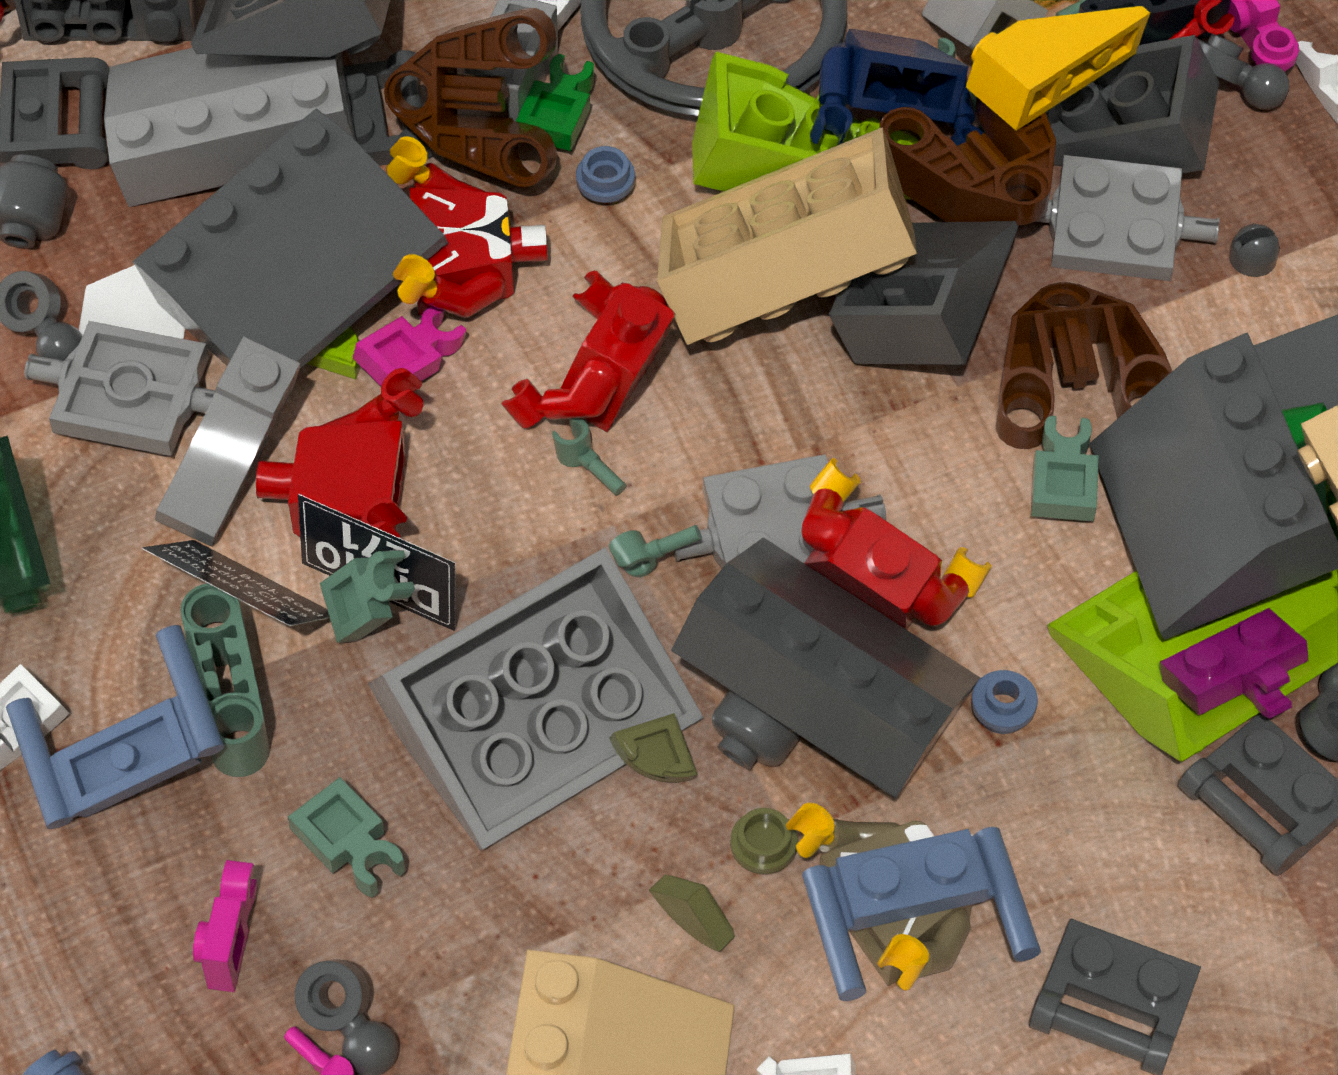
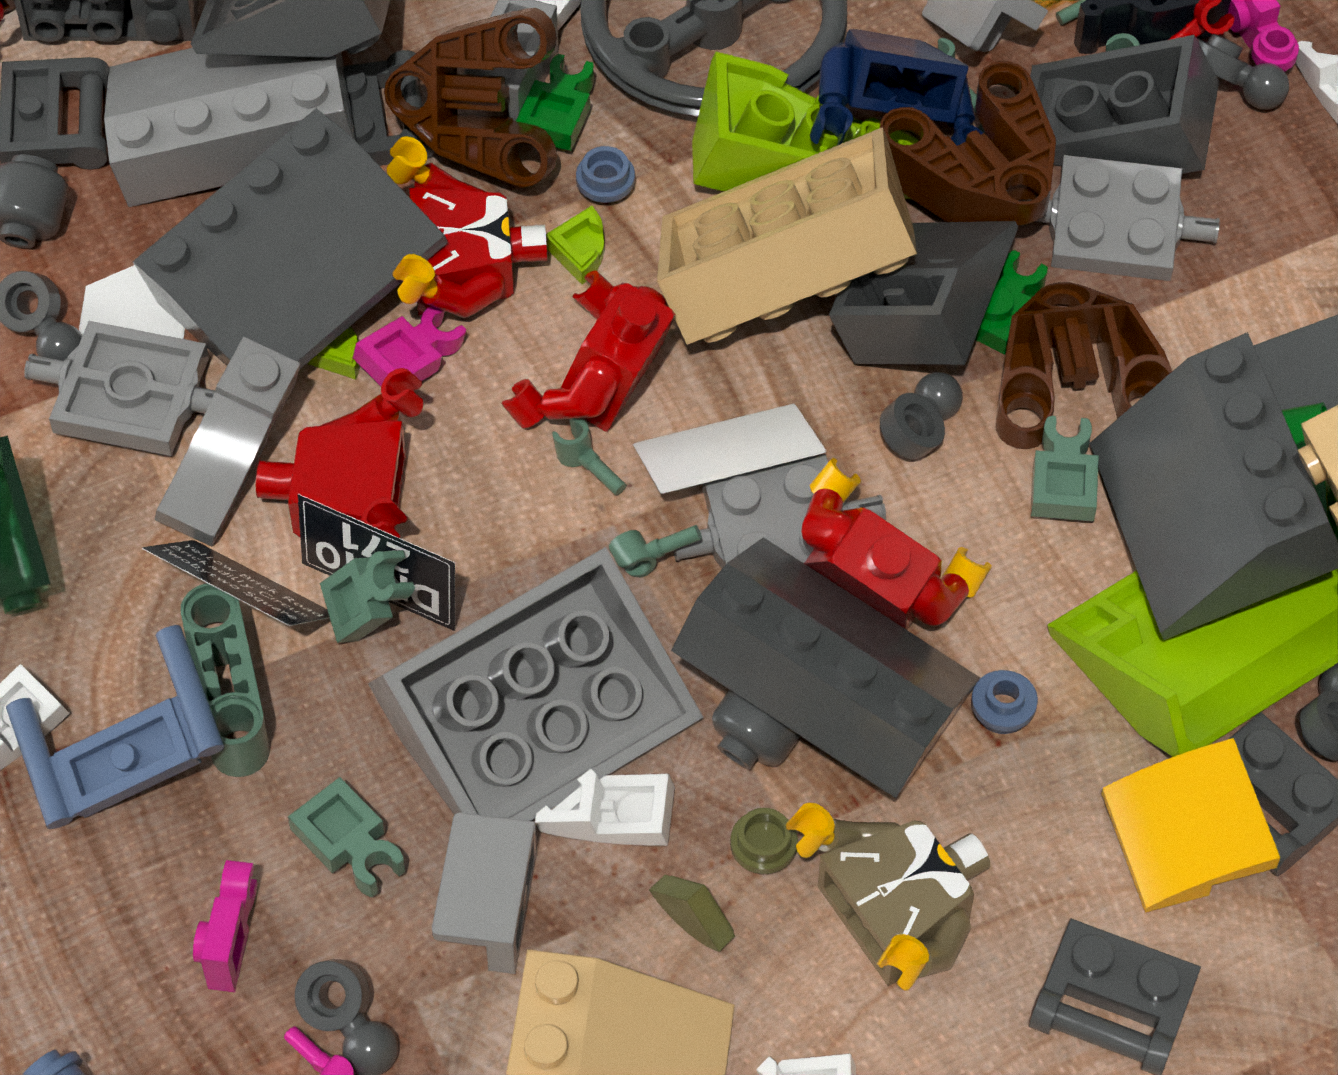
olive tile [609,713,697,783] -> none
sand blue plate [802,827,1041,1001] -> none
yellow slope [966,6,1150,131] -> none
magenta plate [1160,608,1309,719] -> none
dark grey hinge [1229,223,1280,277] -> none
none -> light grey panel [432,812,537,974]
none -> white slope [535,768,675,846]
none -> lime tile [546,206,605,284]
none -> white sticker [633,404,826,494]
none -> dark grey plate [880,372,963,459]
none -> green plate [975,250,1048,355]
none -> yellow slope [1101,738,1280,913]

